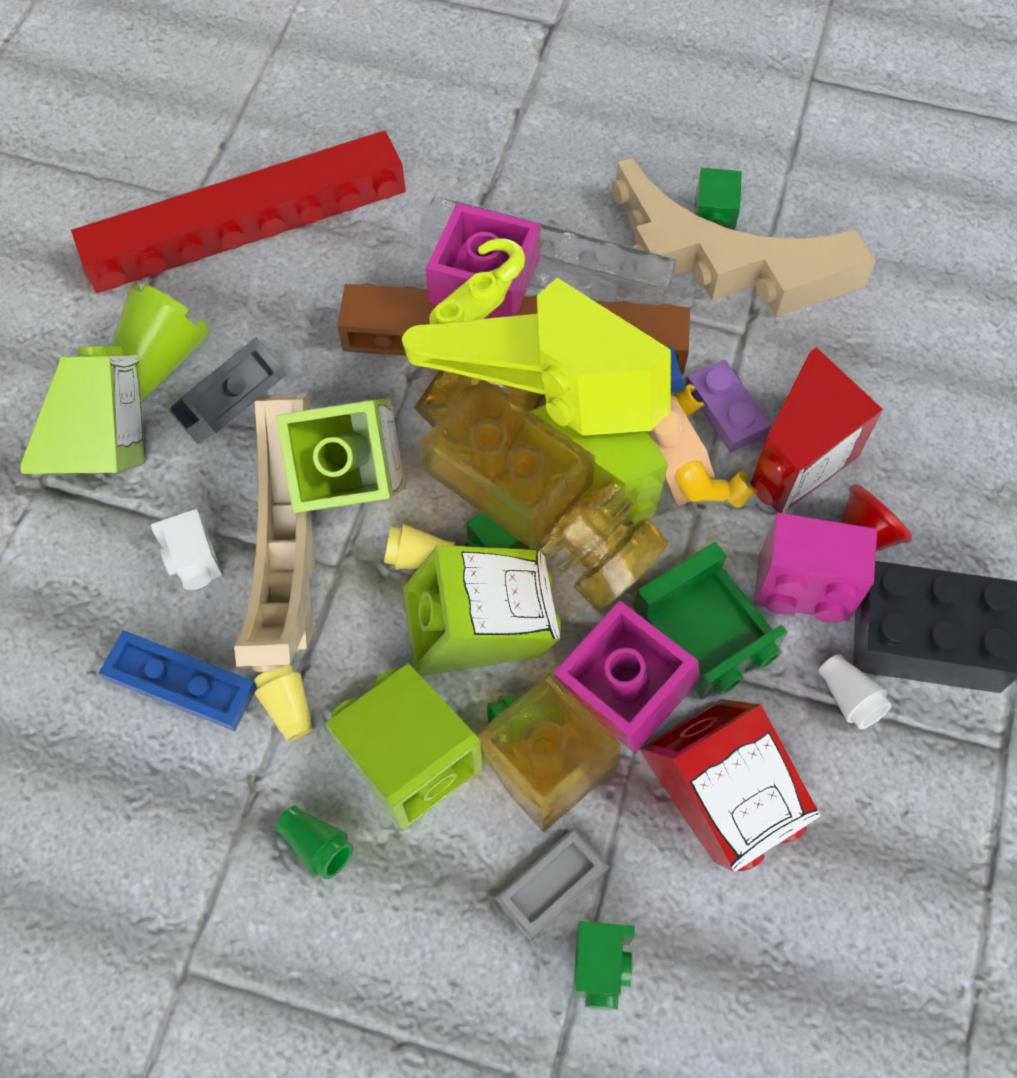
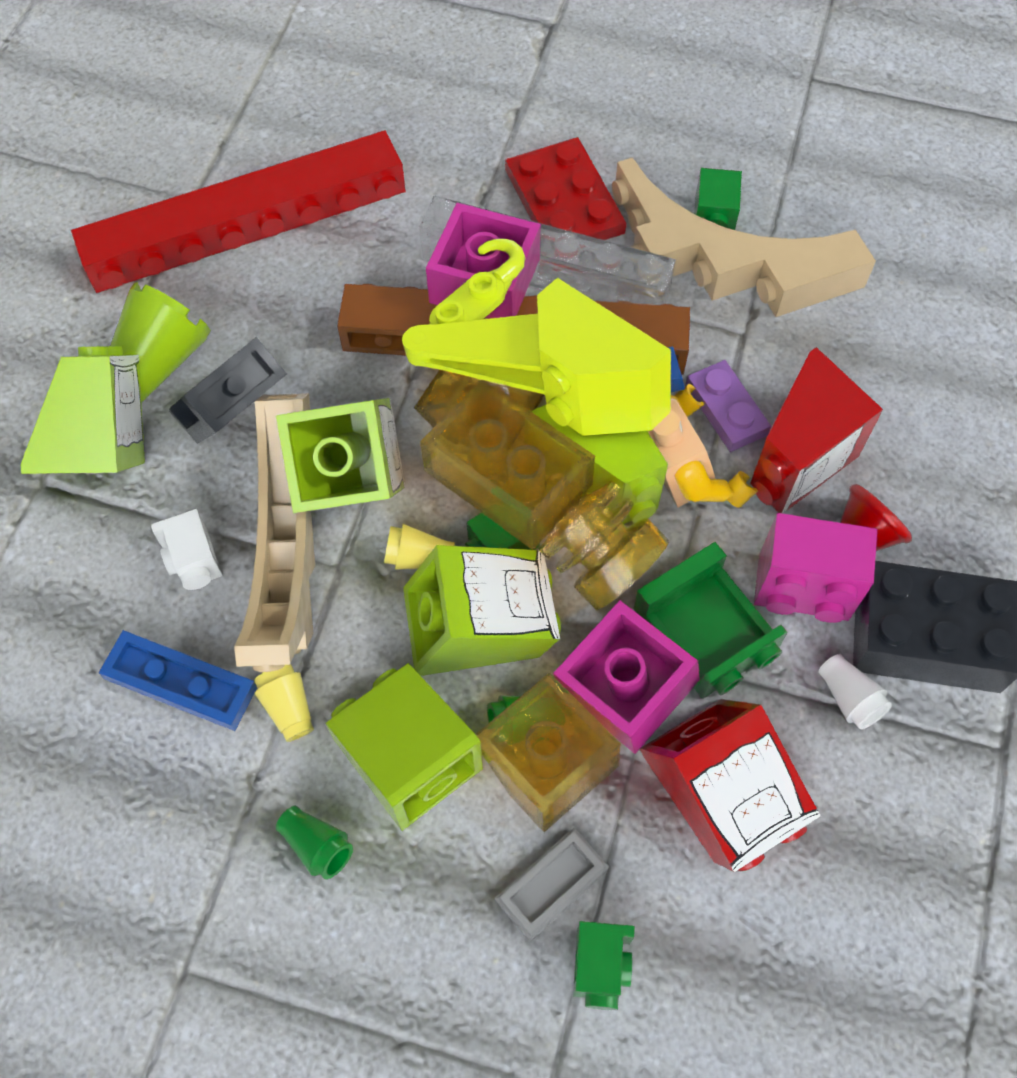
none -> red plate [505,137,627,258]

